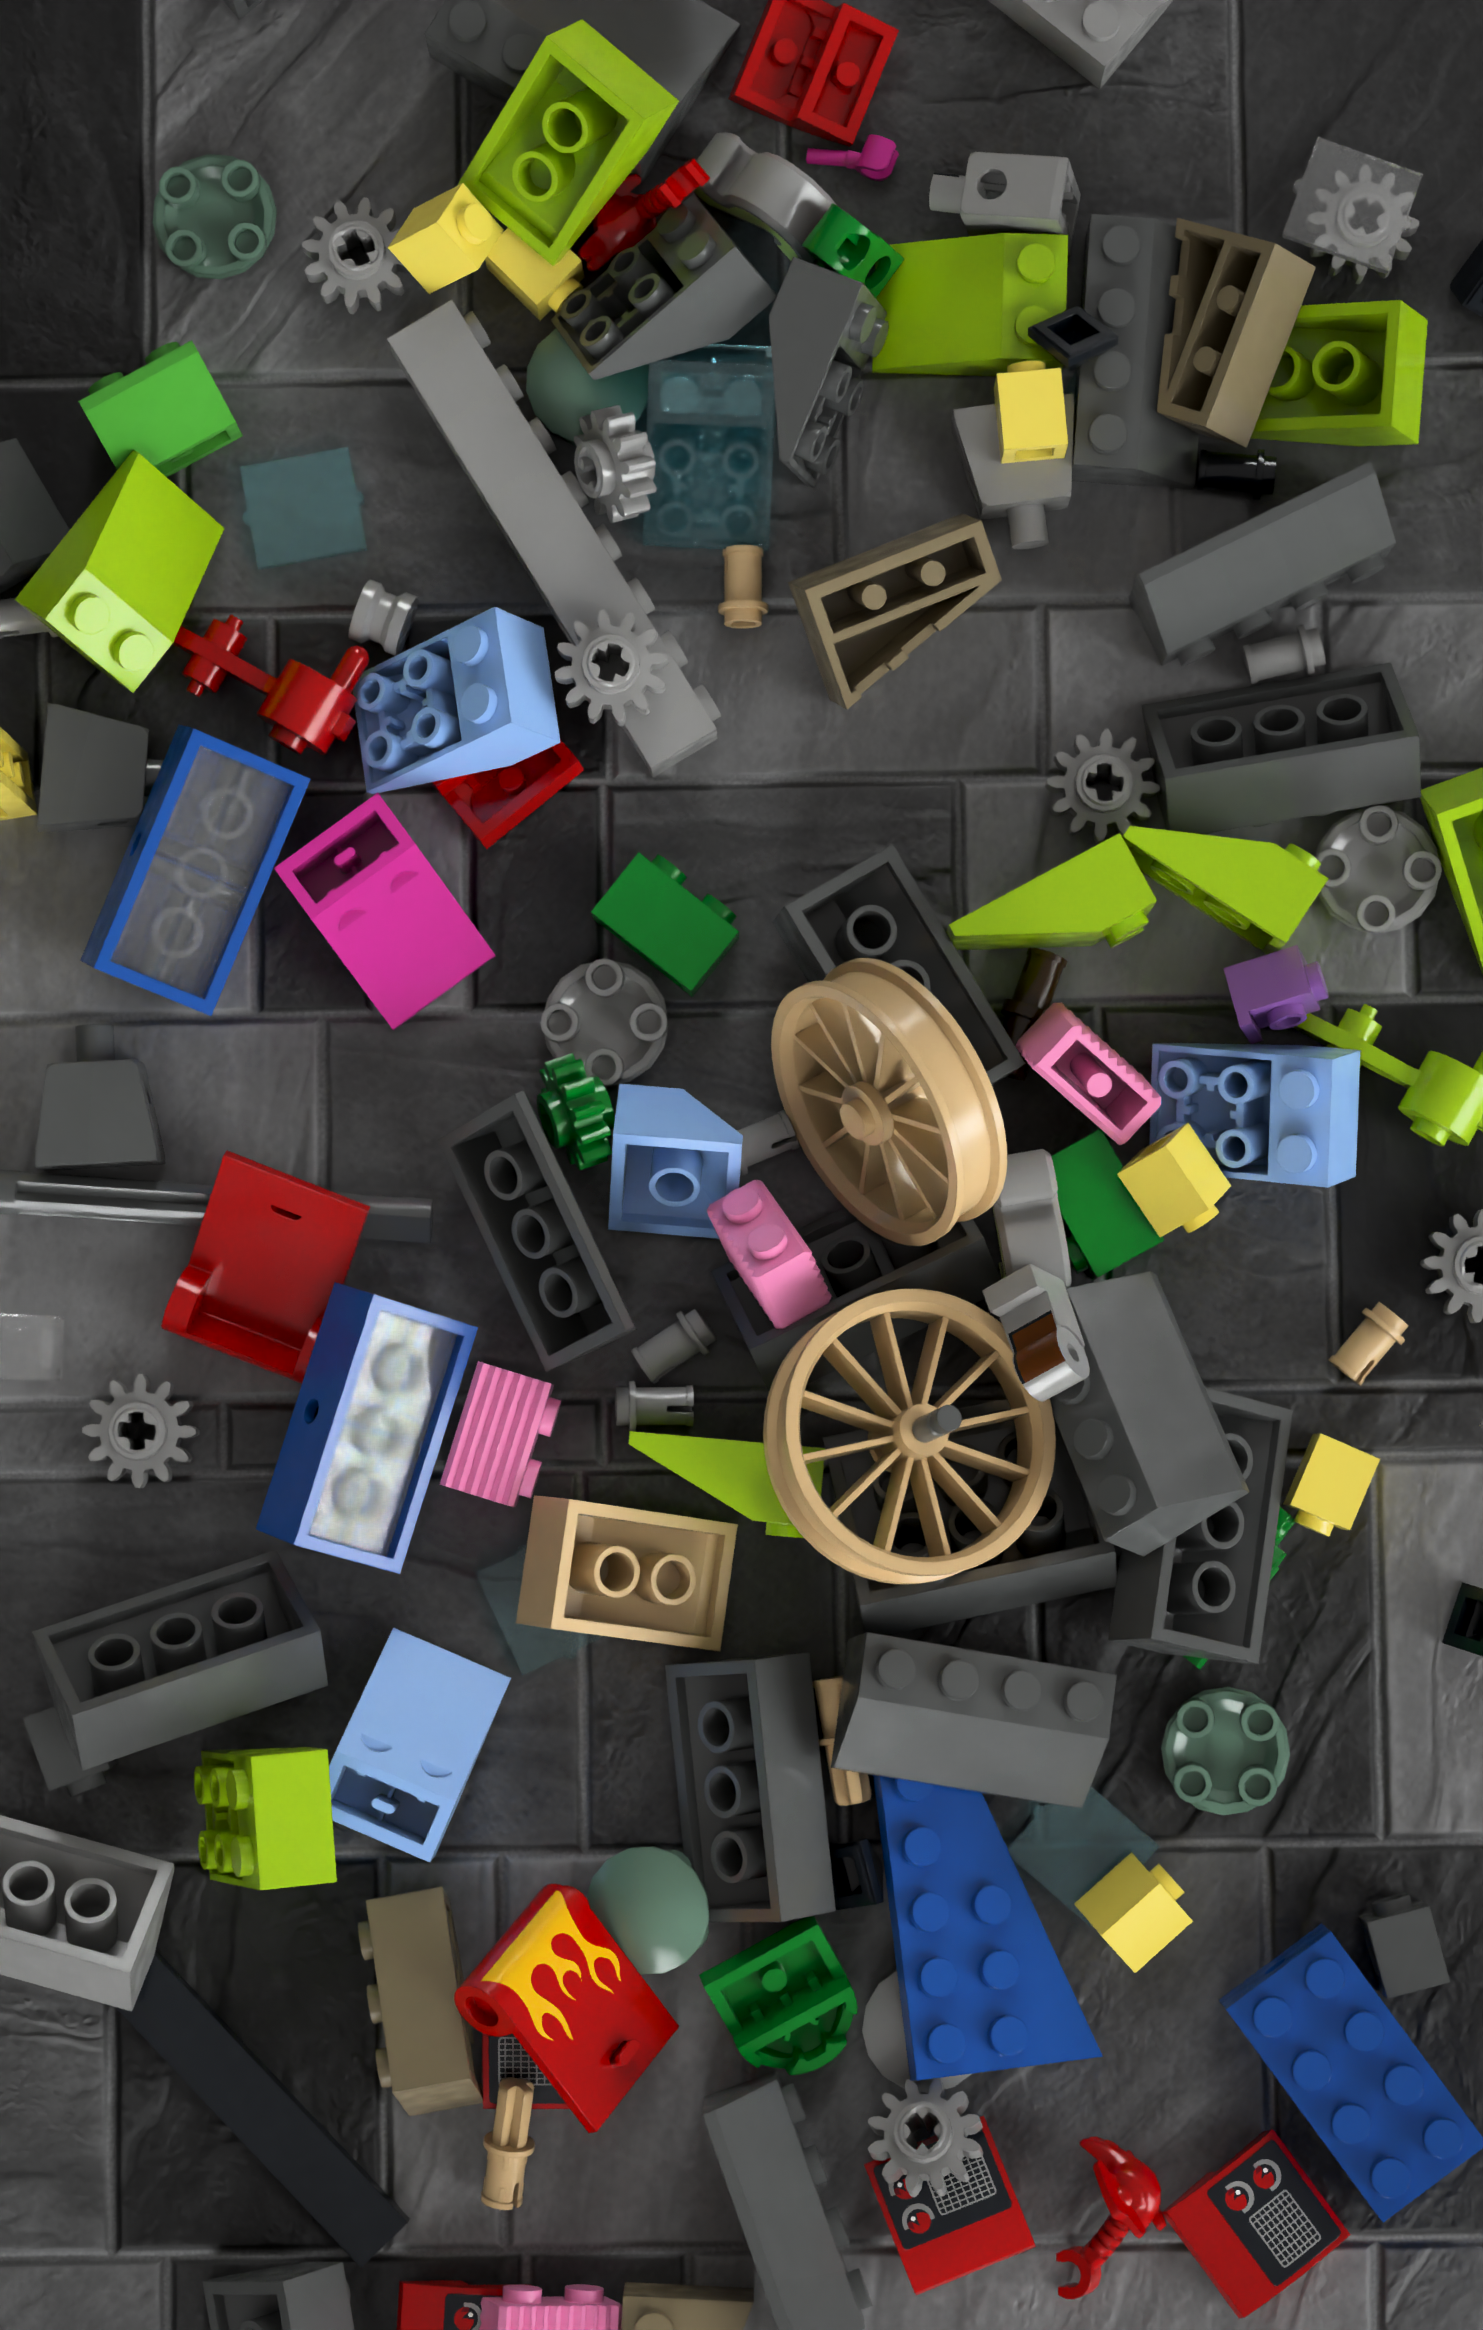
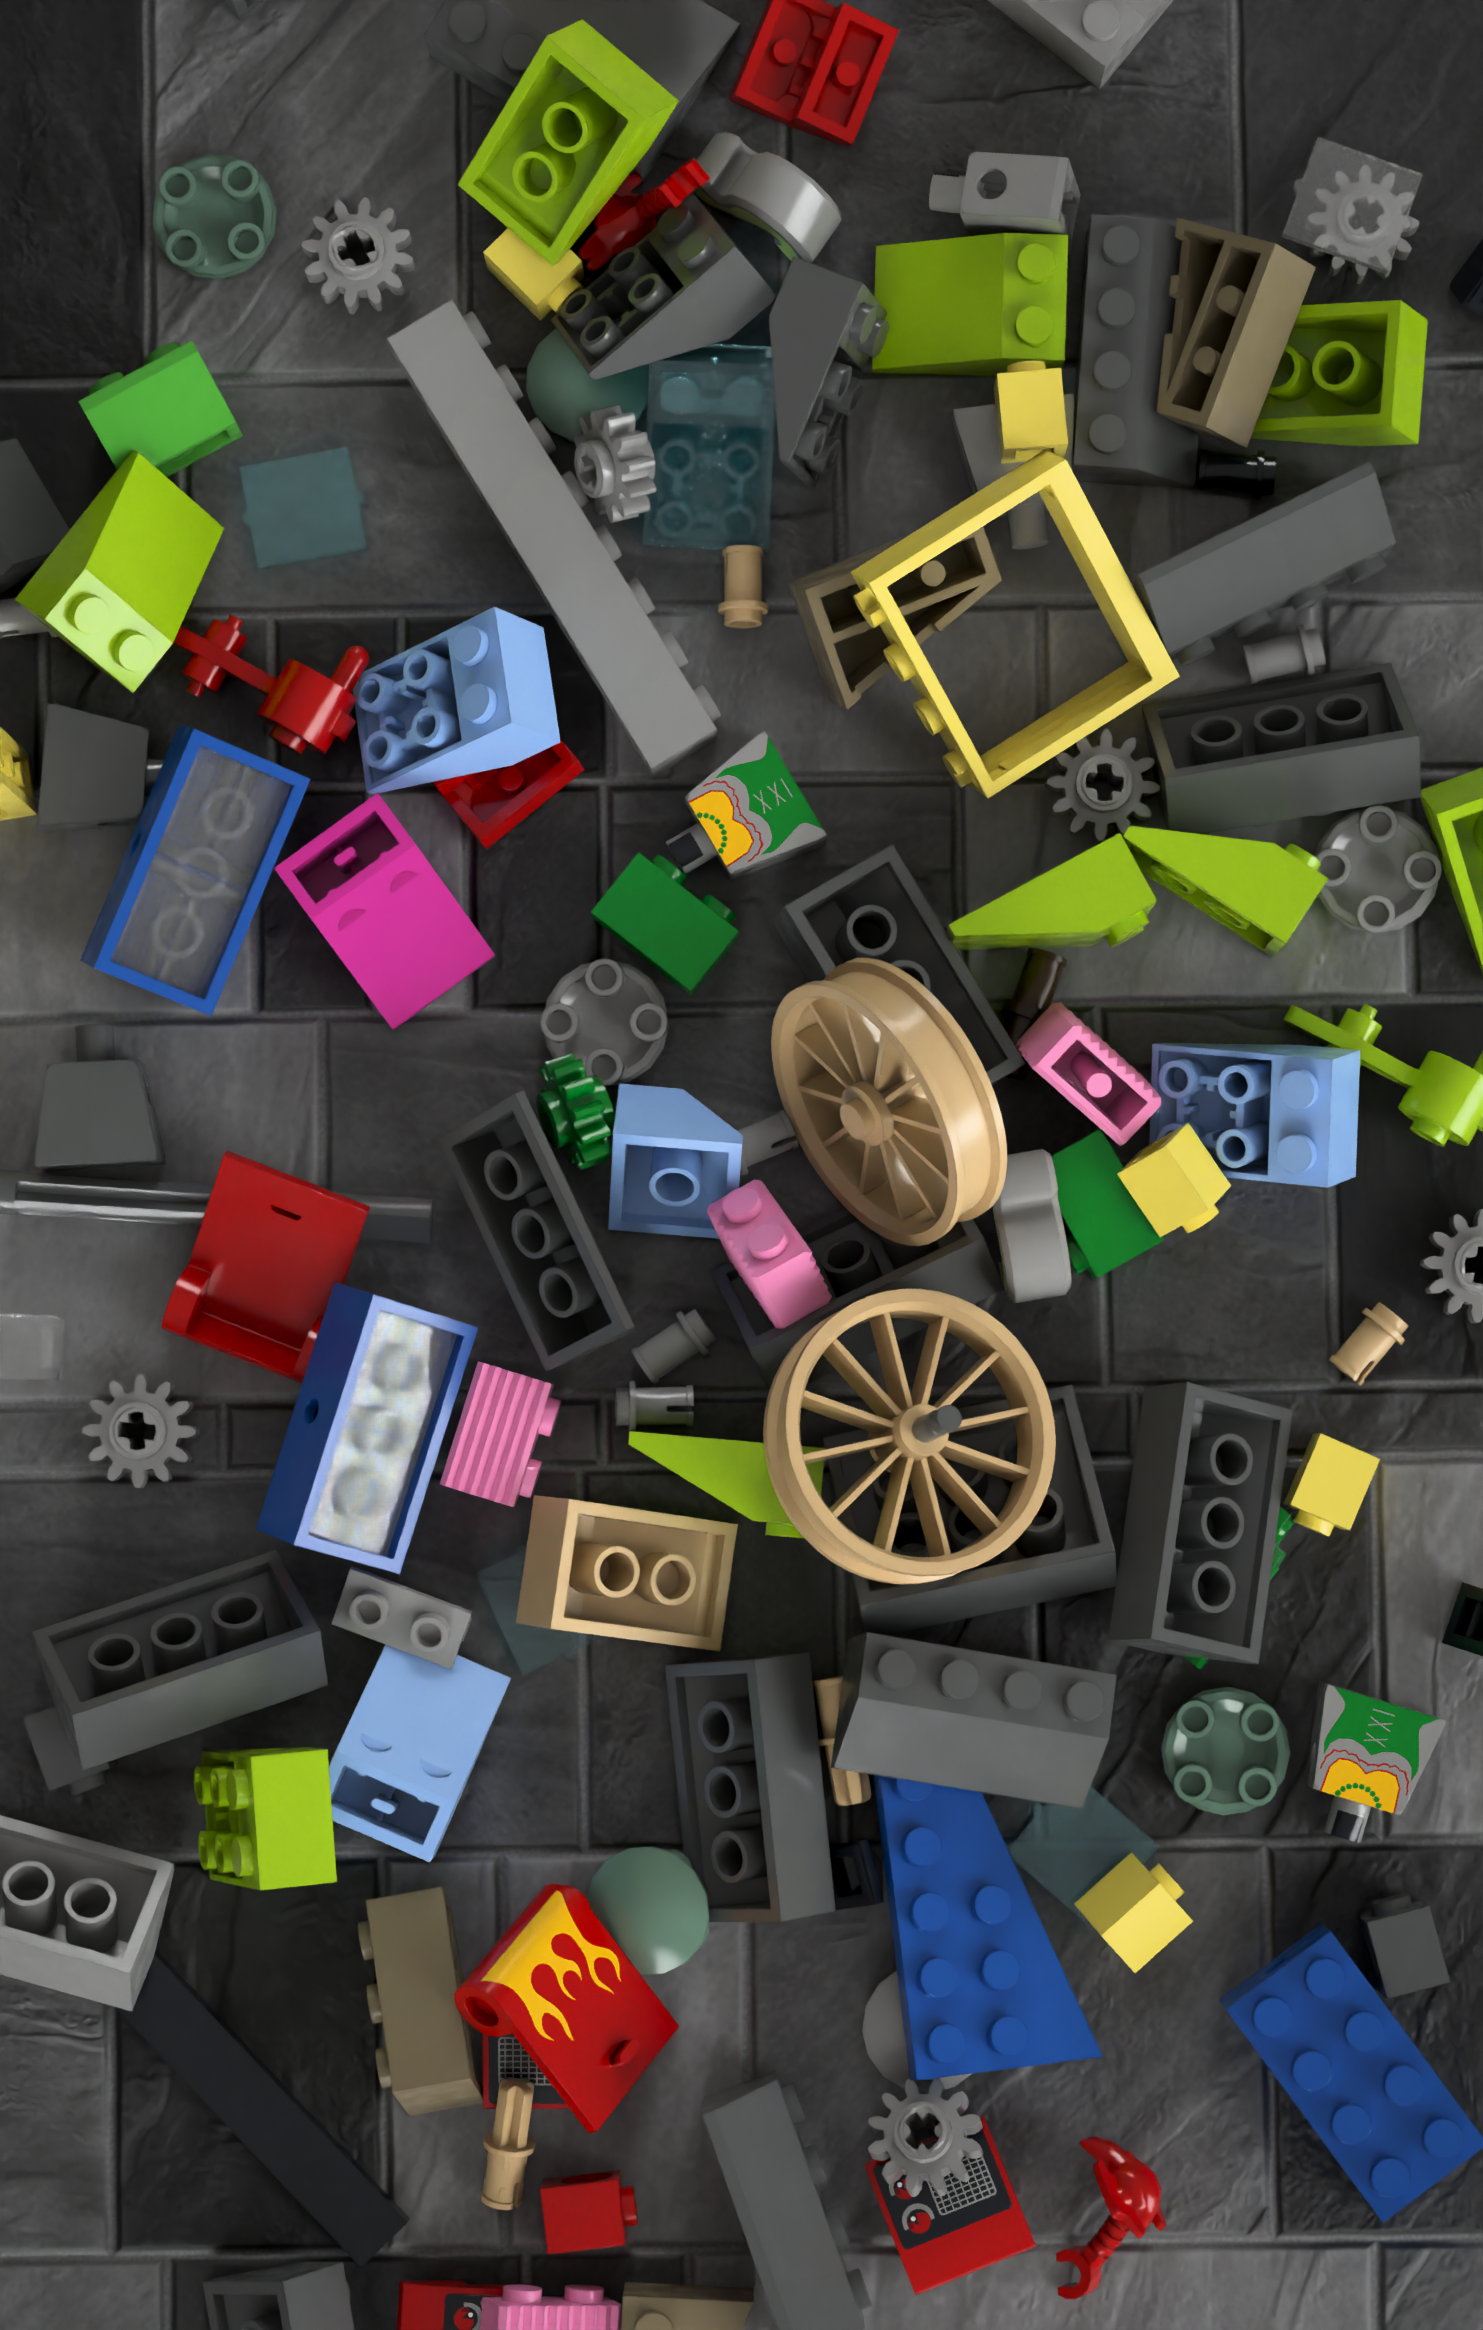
light grey wheel [348,579,418,656] -> none
light yellow brick [388,183,504,294] -> none
light grey gear [554,609,668,726] -> none
green slope [699,1916,858,2075] -> none
green leg [801,203,904,298] -> none
dark pink hand [806,134,899,181] -> none
light grey leg [982,1264,1090,1402] -> none
black slope [1028,305,1119,371] -> none
dark grey slope [1049,1271,1250,1557] -> none
slope [1162,2129,1351,2319] -> none
medium lavender brick [1223,945,1329,1044] -> none
none -> light grey hinge [331,1566,472,1669]
none -> red brick [540,2169,638,2254]
none -> torso [666,731,827,880]
none -> light yellow window [851,450,1180,798]
none -> torso [1307,1681,1446,1843]

